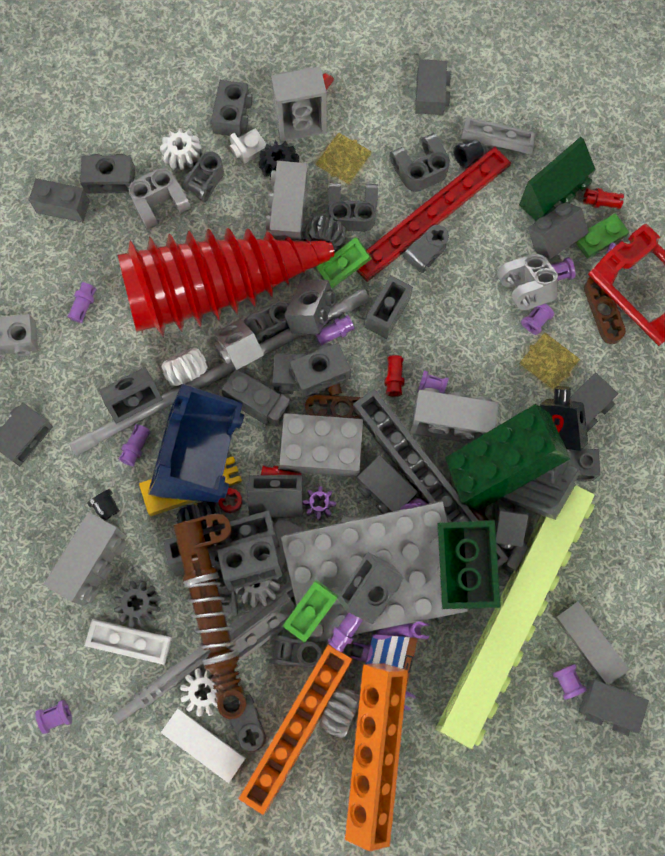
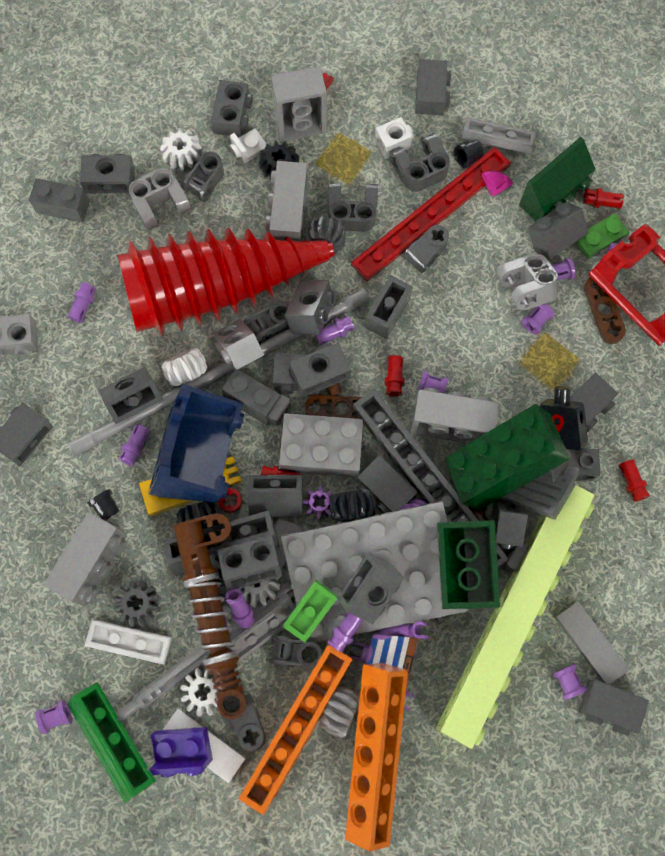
bright green plate [316,237,372,288] -> none
none -> green brick [67,682,156,803]
none -> dark purple bracket [149,727,213,778]
none -> medium lavender pin [225,588,255,628]
none -> black gear [330,490,376,521]
none -> white brick [374,117,413,159]
none -> dark pink tile [482,171,513,196]
none -> red pin [618,459,650,502]

